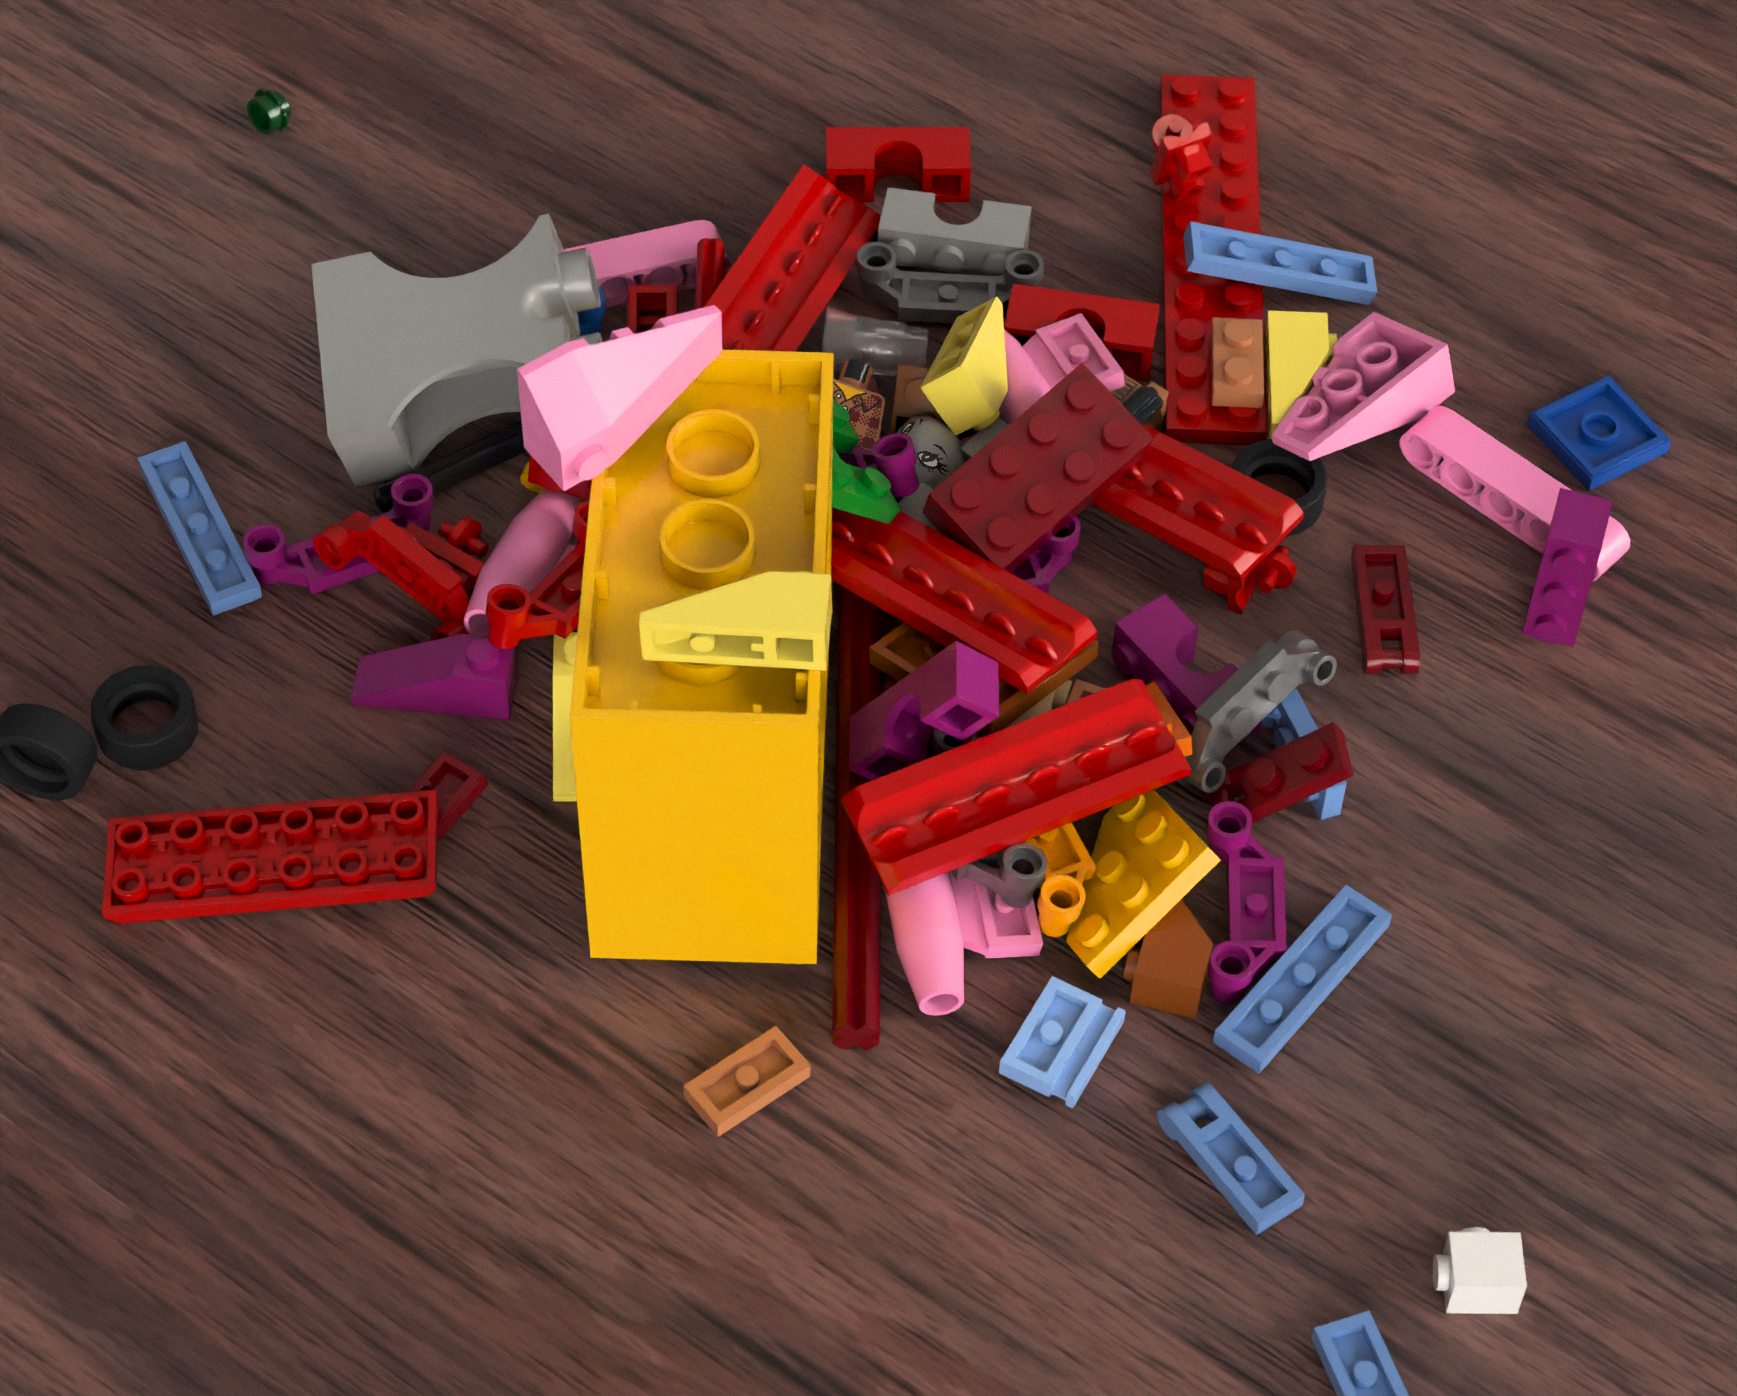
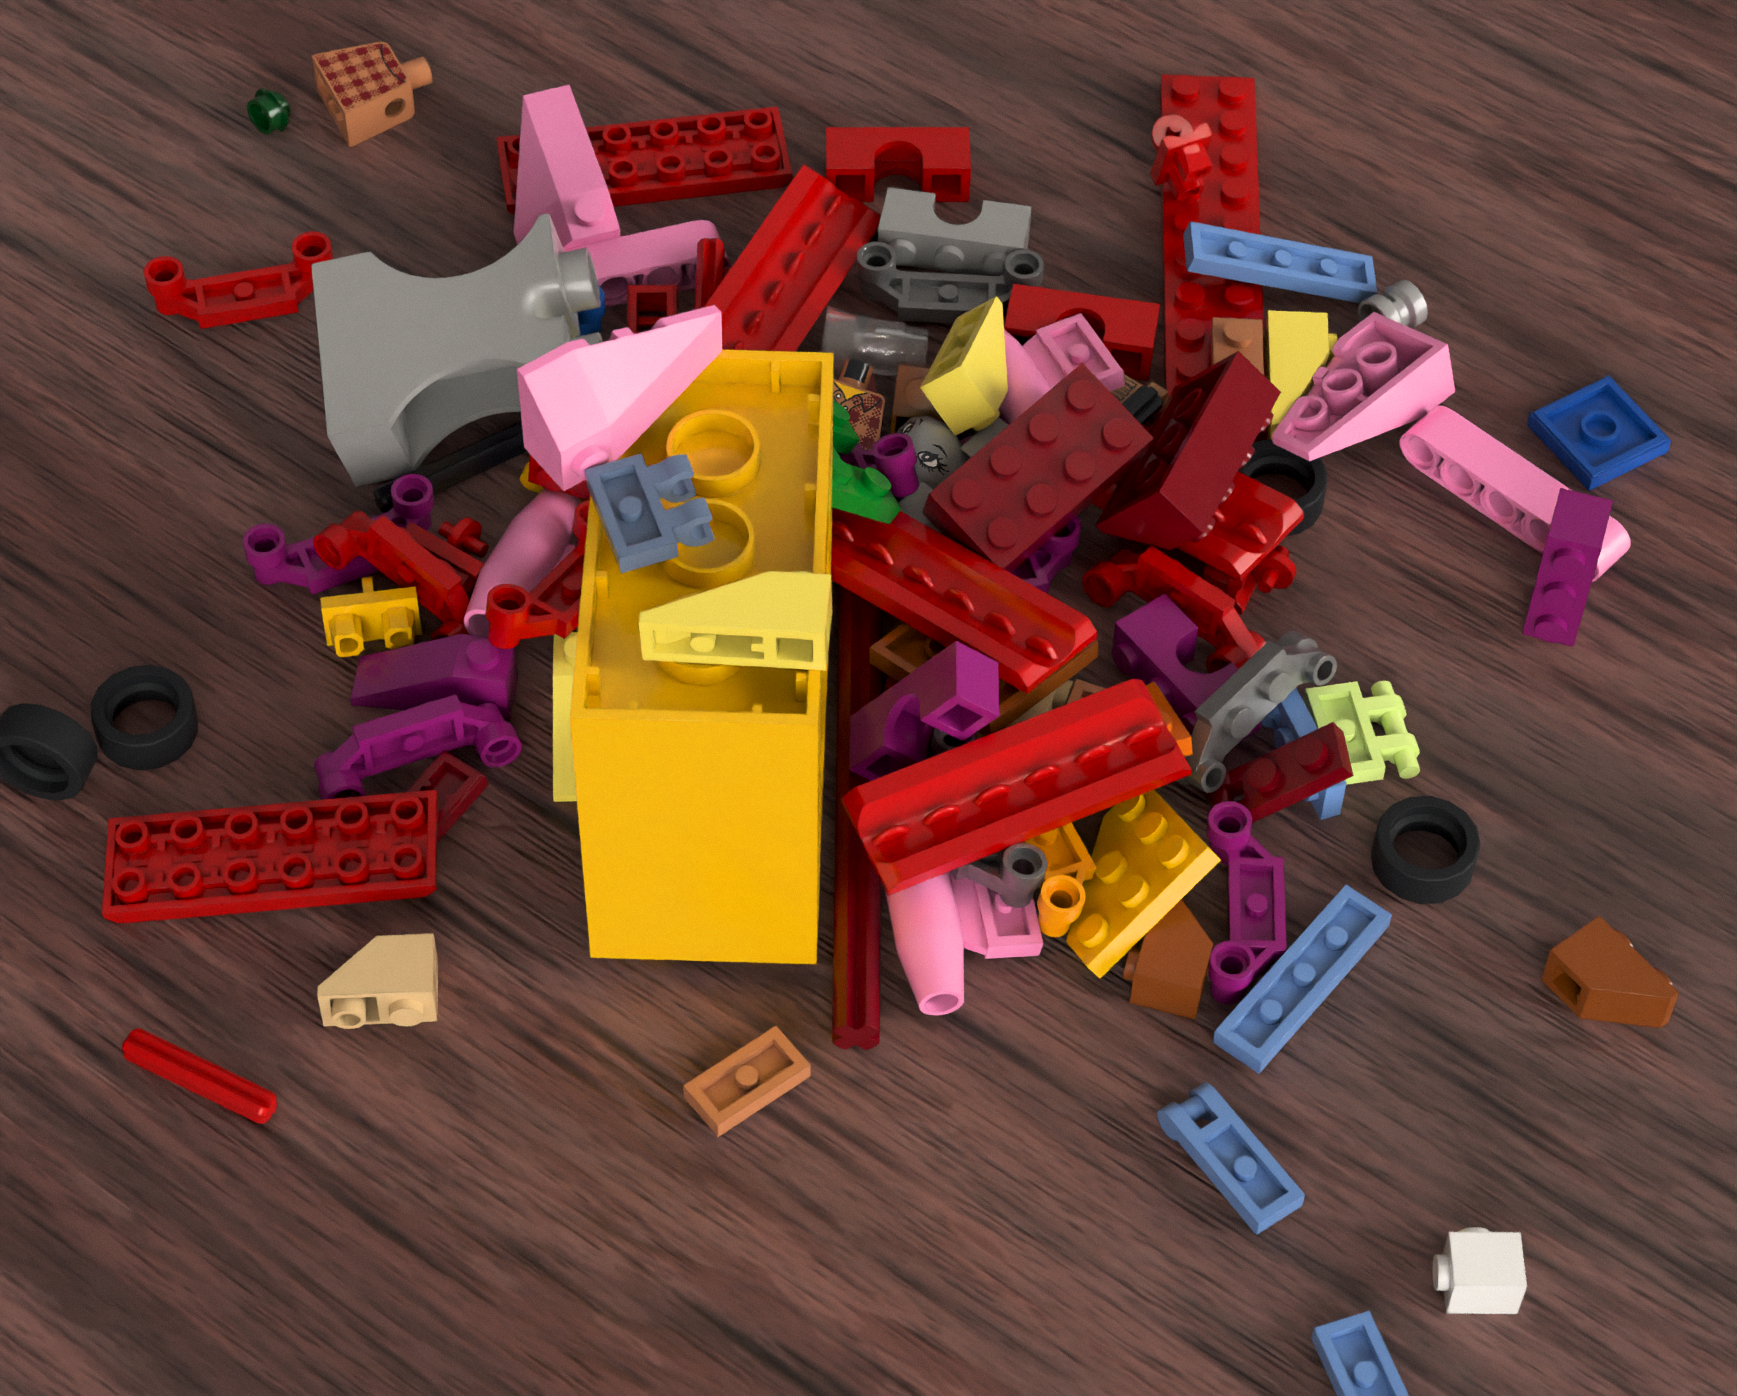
medium blue plate [137,441,262,616] -> none
light blue plate [999,976,1126,1109] -> none
dark red plate [1351,545,1420,674] -> none
none -> red axle [121,1028,278,1124]
none -> red plate [143,231,333,329]
none -> nougat torso [312,41,432,147]
none -> magenta plate [314,694,522,800]
none -> tan slope [317,933,438,1029]
none -> yellow hips [320,576,422,658]
none -> red plate [496,106,793,215]
none -> bright pink wedge [514,85,620,249]
none -> sand blue plate [584,454,714,573]
none -> red plate [1082,546,1266,673]
none -> dark red slope [1095,351,1281,550]
none -> yellowish green plate [1303,681,1420,785]
none -> light grey wheel [1358,279,1428,329]
none -> black tyre [1371,796,1481,904]
none -> dark orange slope [1541,916,1679,1028]

